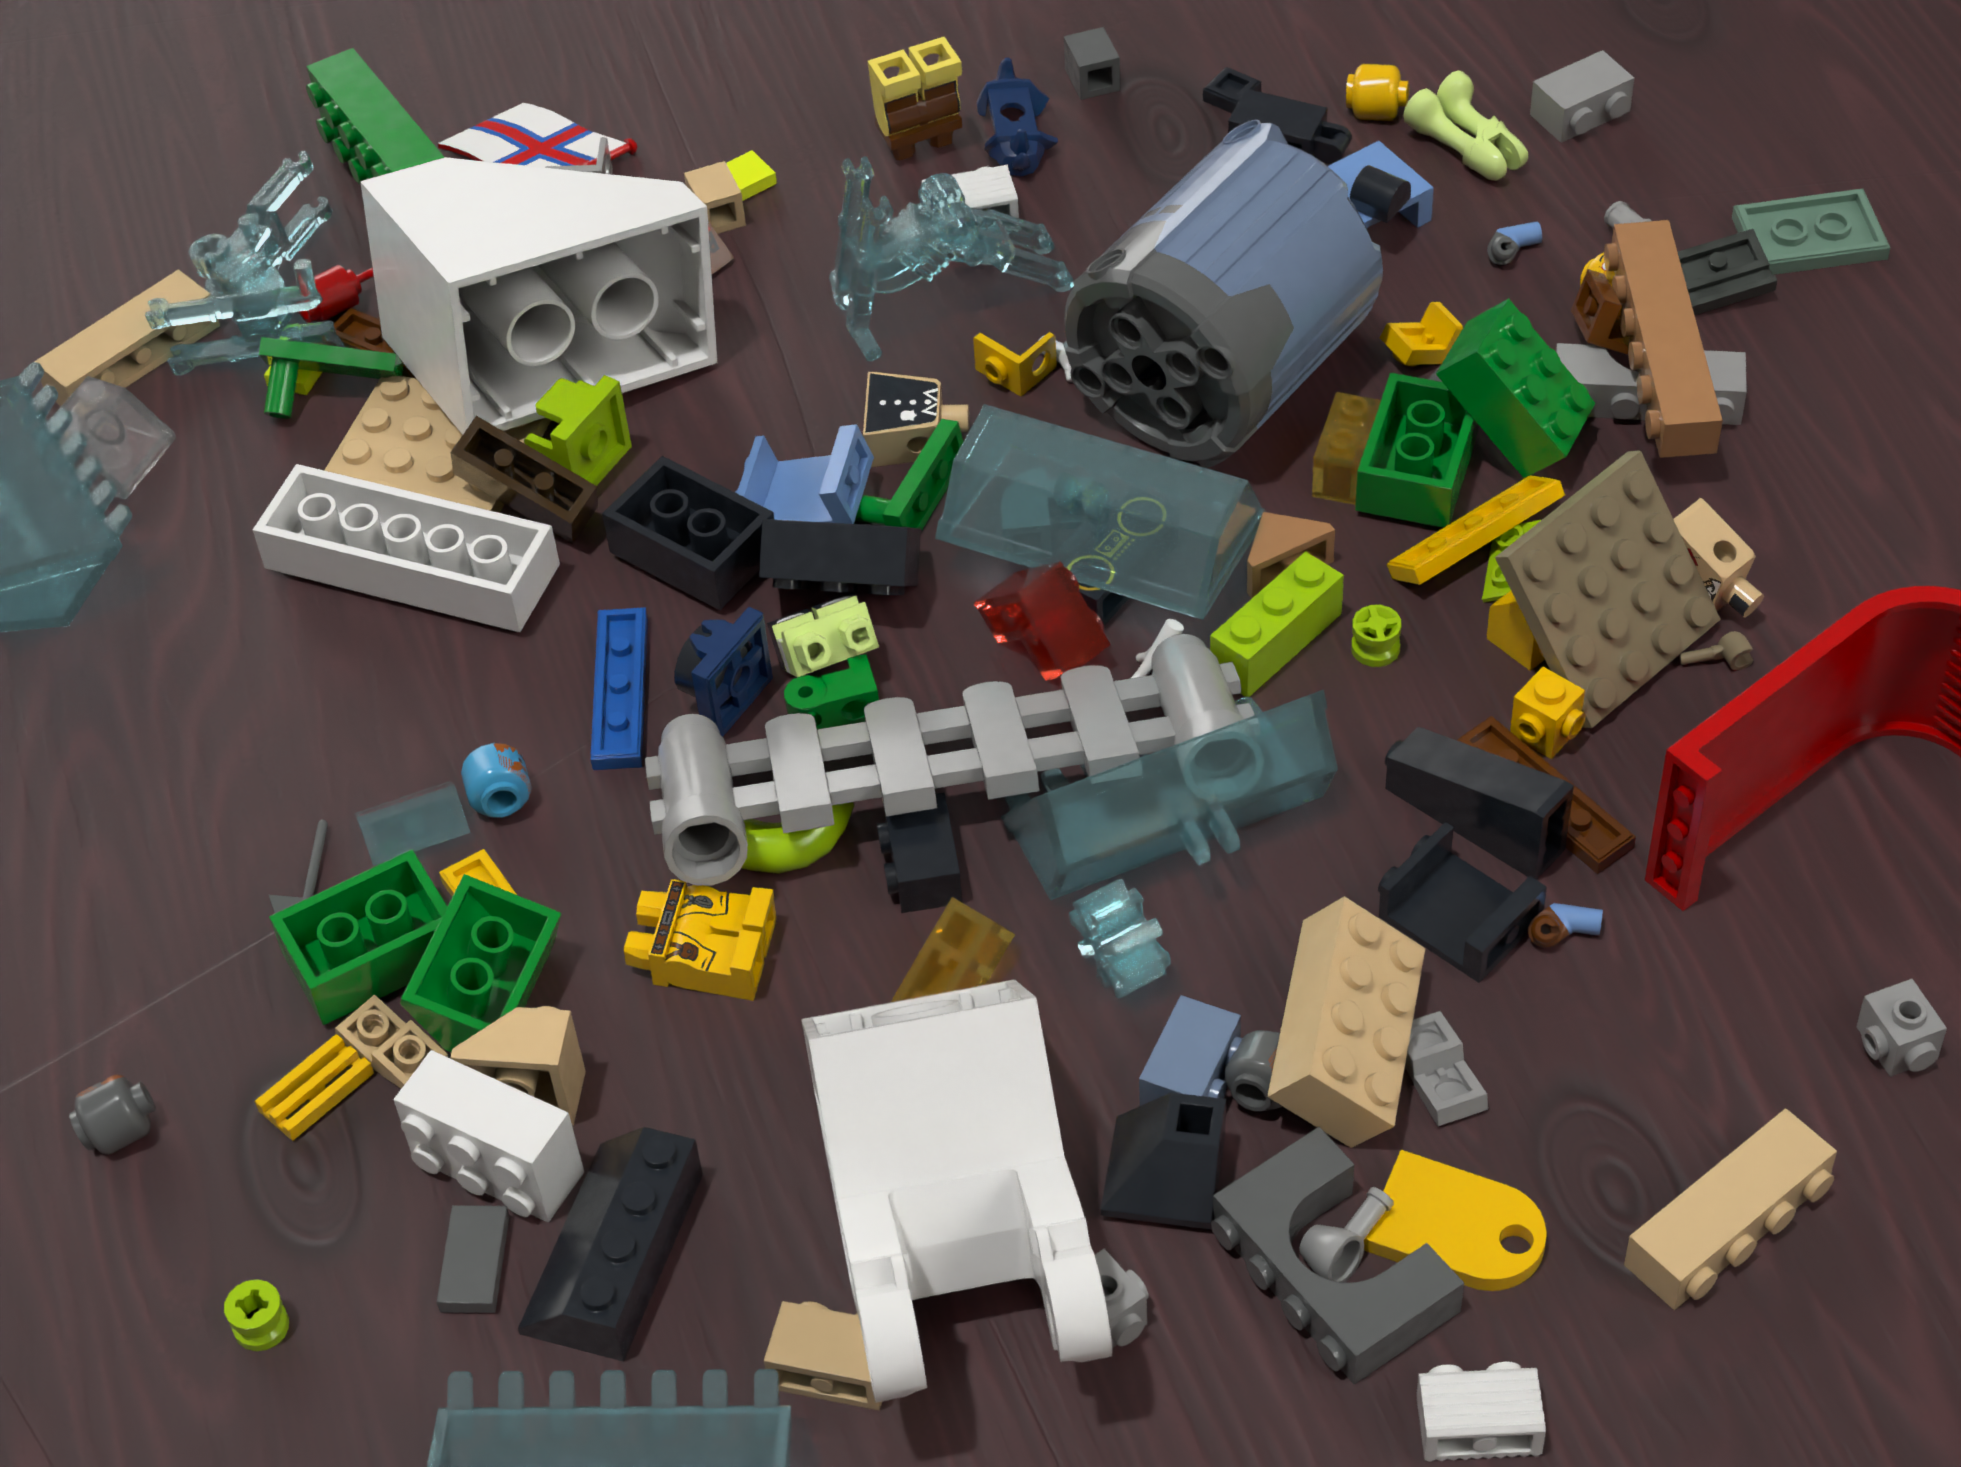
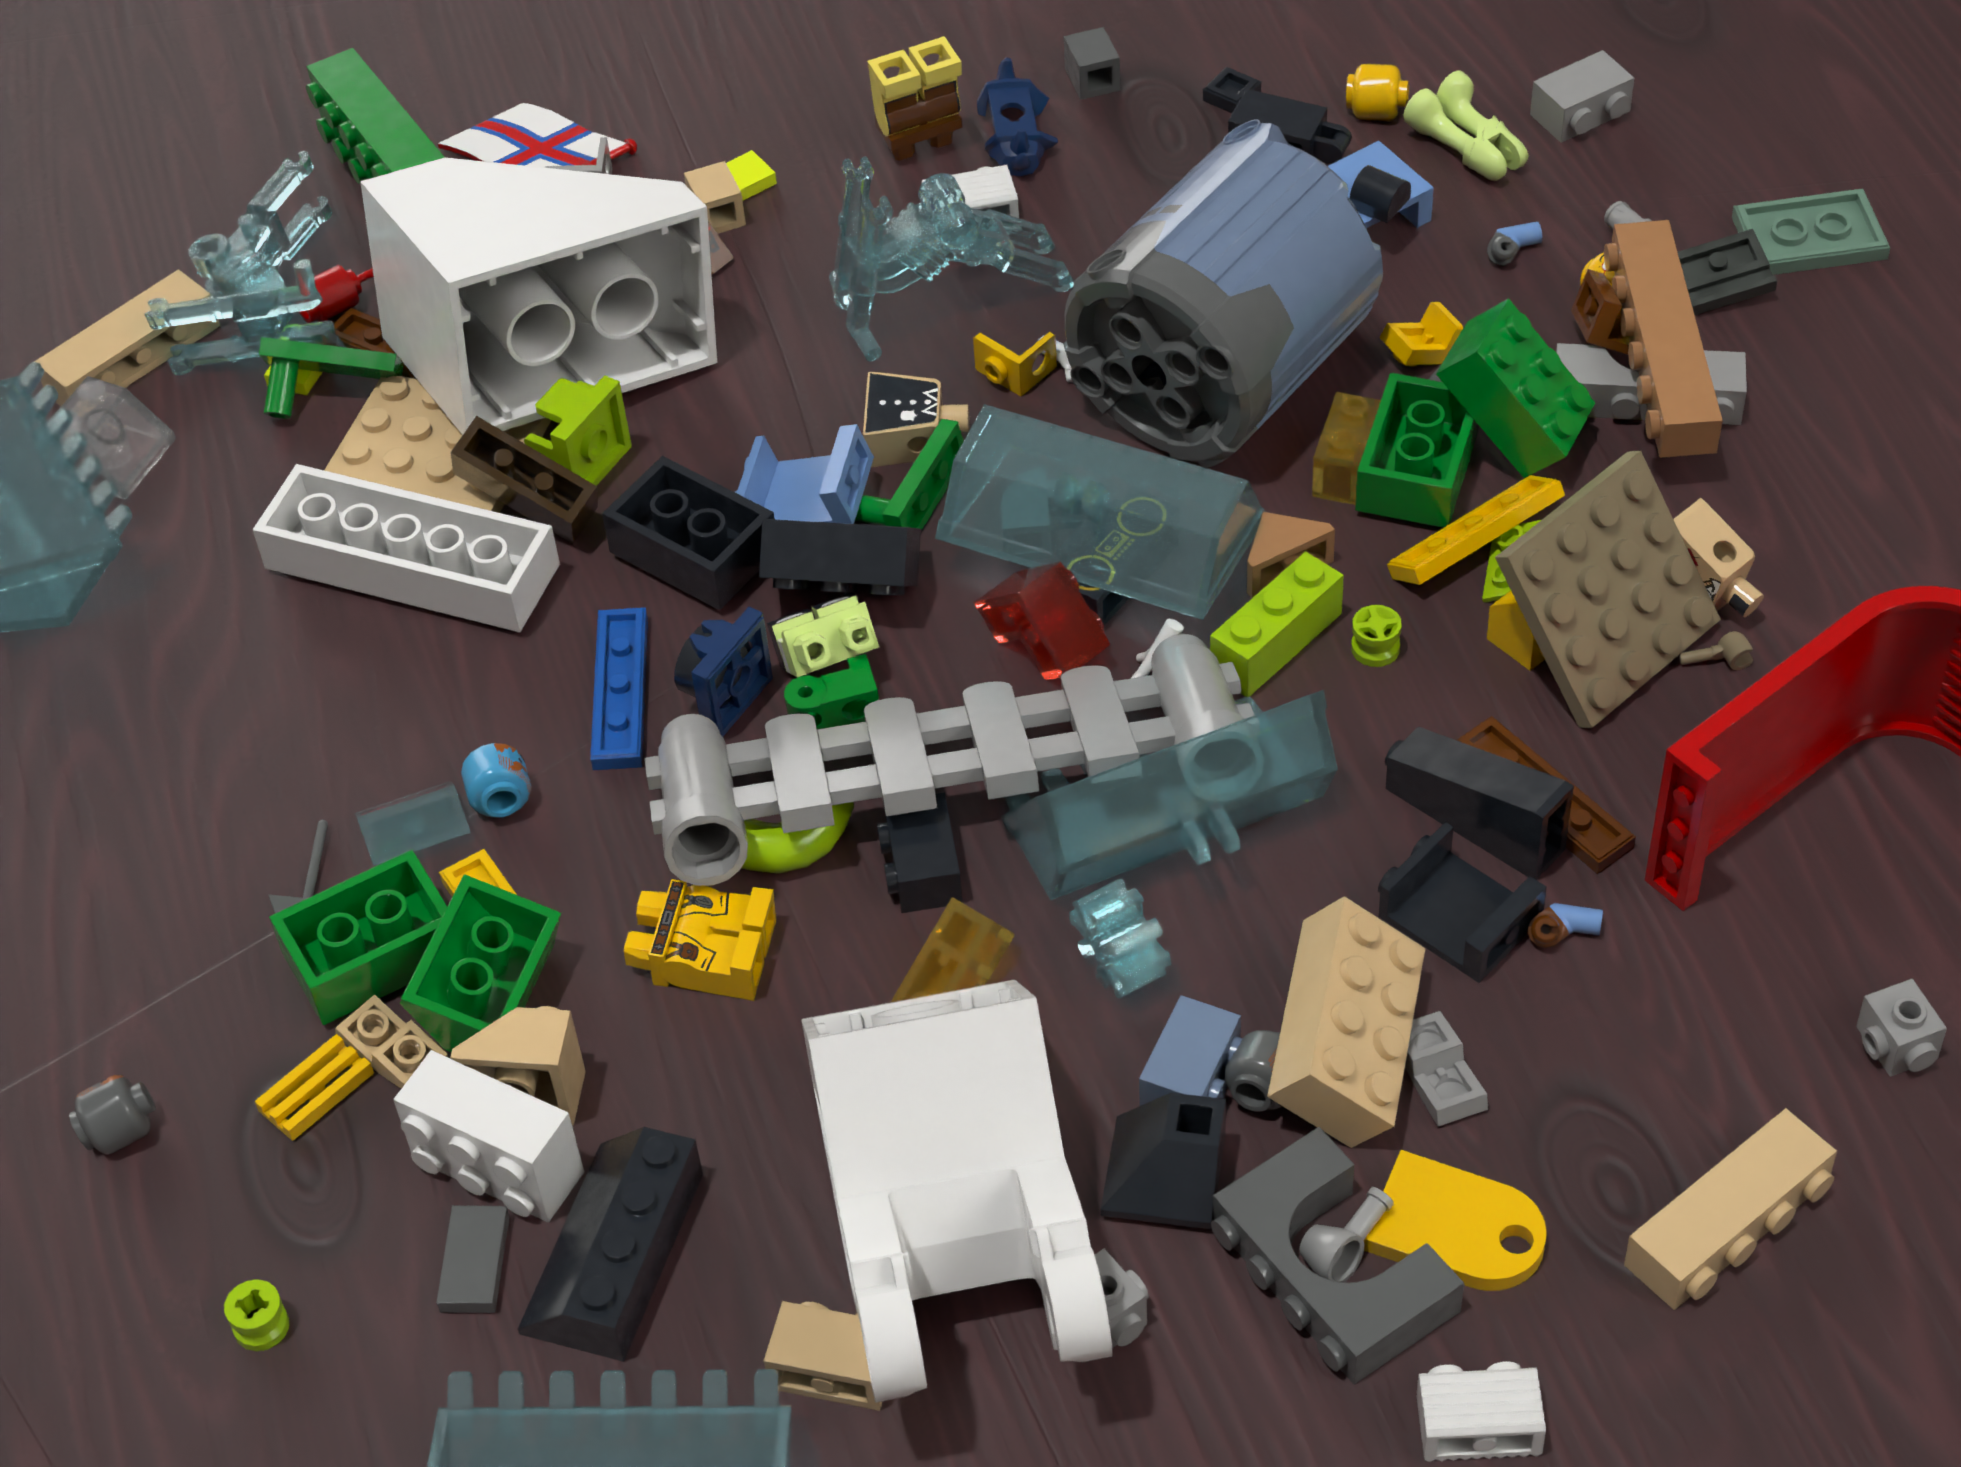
yellow brick [1510,667,1586,759] -> none

